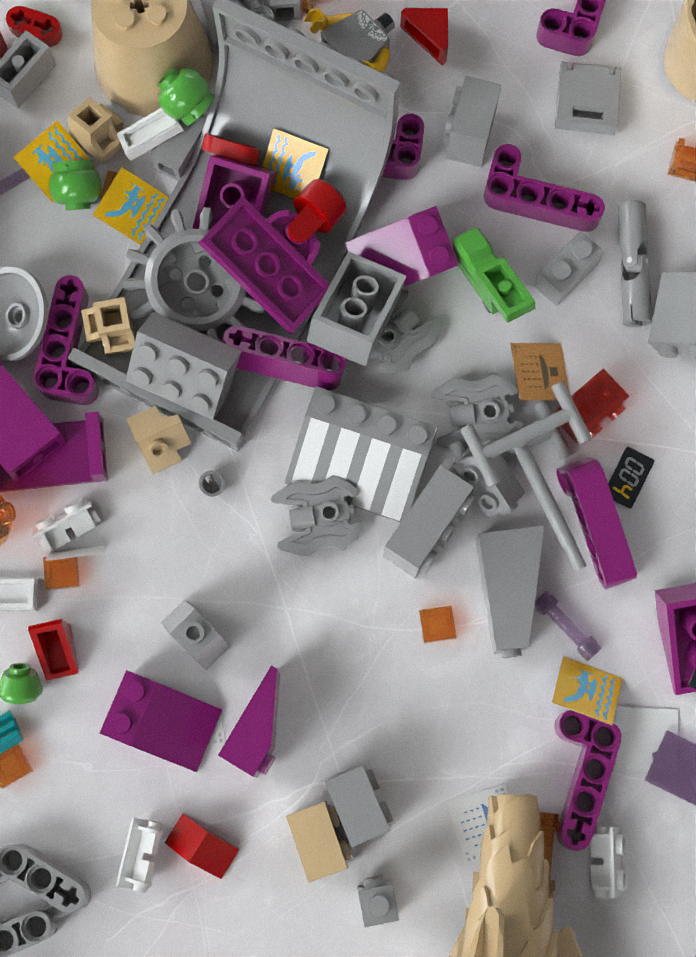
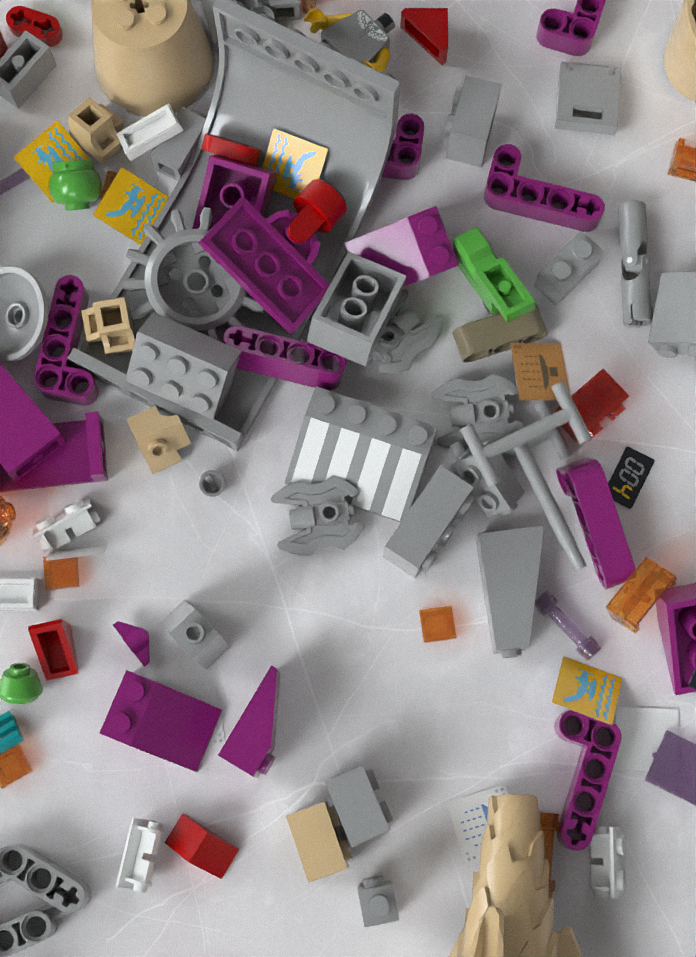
bright green piece [157,67,215,126] -> none
none -> magenta piece [113,621,150,667]
none -> dark tan beam [452,303,548,363]
none -> clear orange hinge [606,557,677,634]

